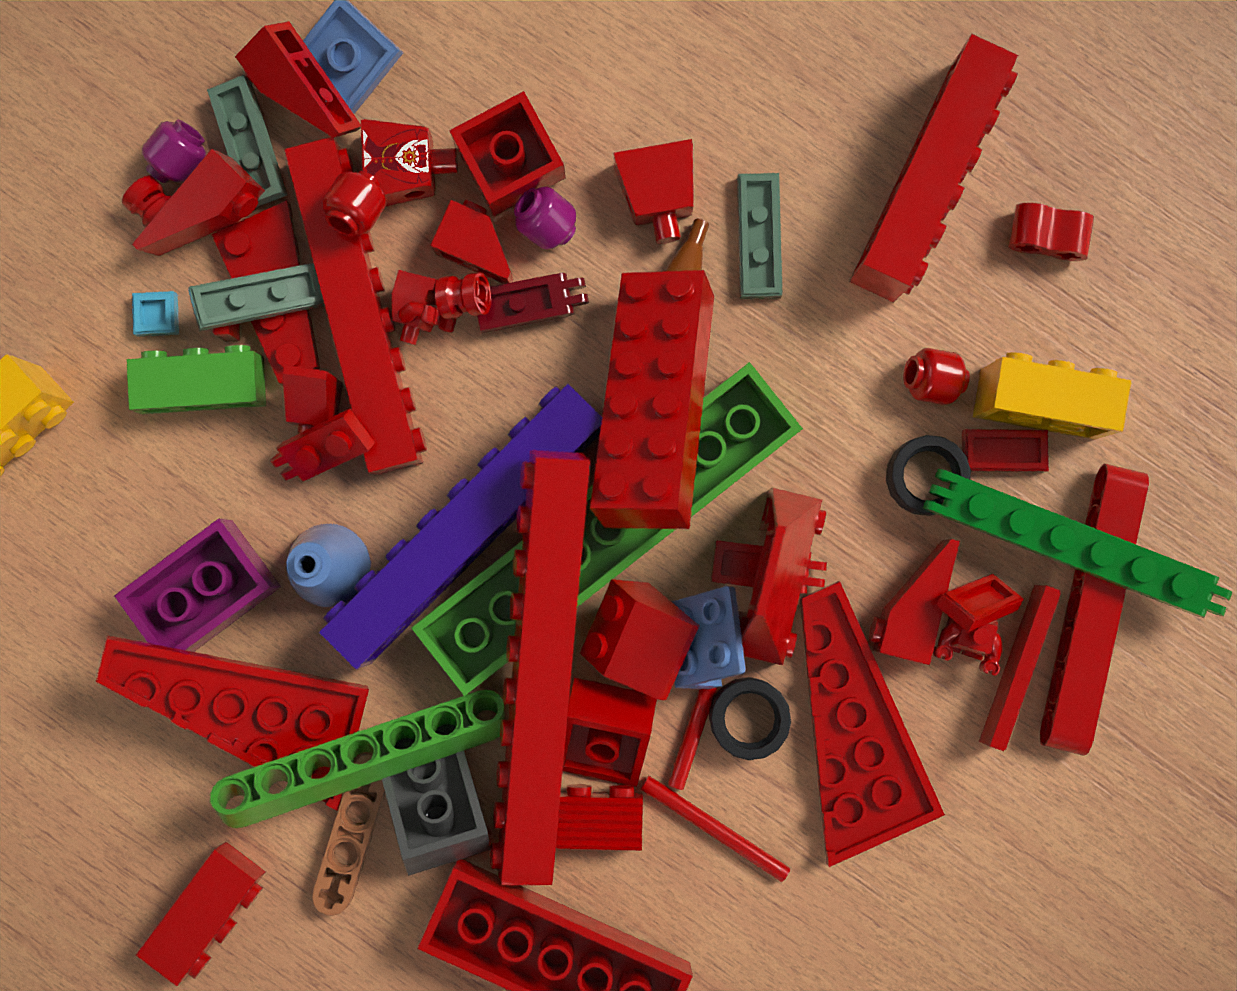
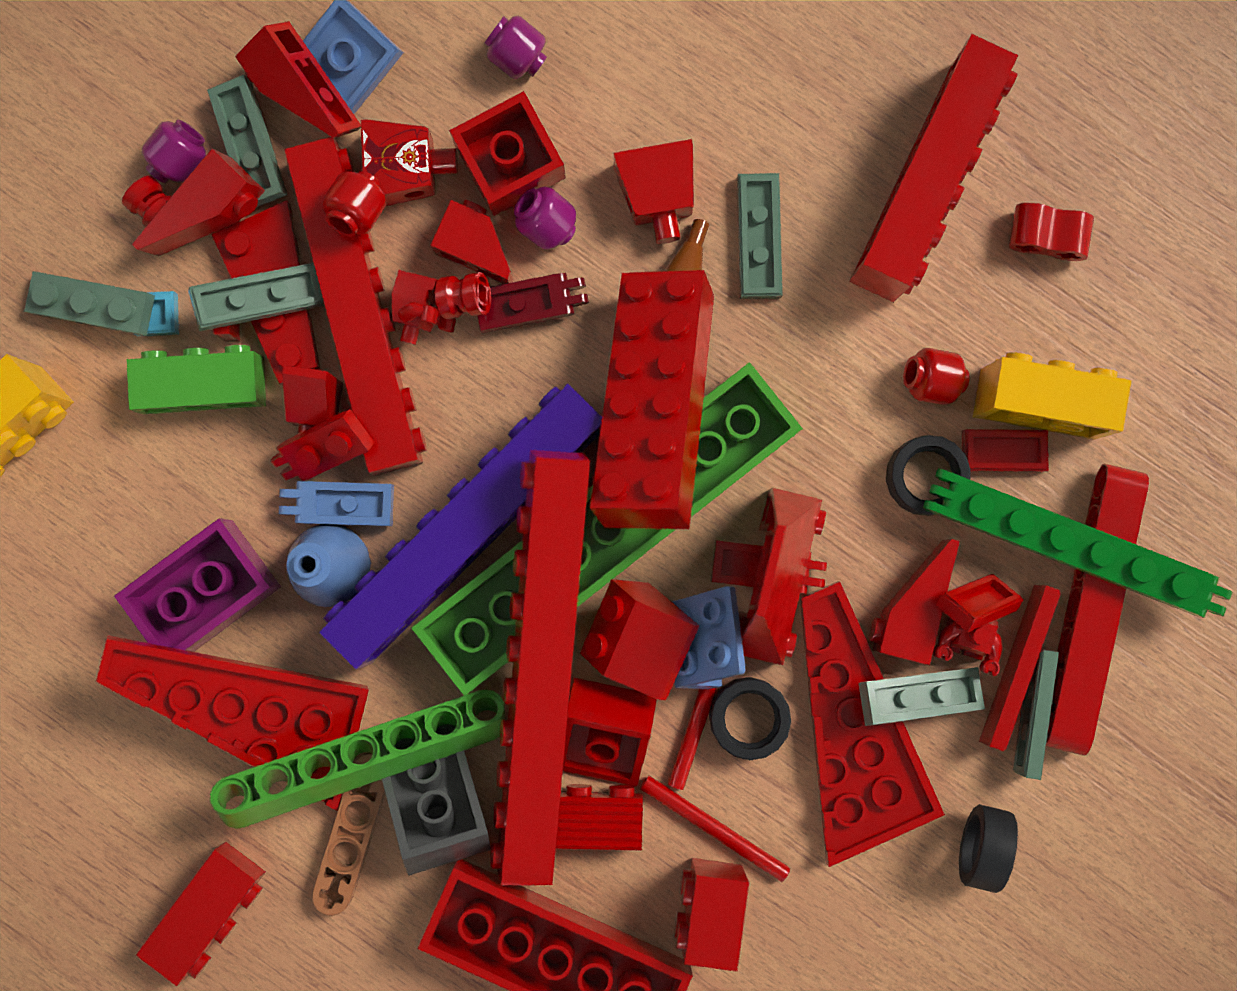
none -> sand green plate [24,271,155,336]
none -> medium blue hinge [278,481,394,526]
none -> magenta head [484,16,547,79]
none -> red brick [674,858,749,972]
none -> plate [858,667,985,726]
none -> black tyre [959,804,1018,893]
none -> sand green tile [1013,649,1059,780]

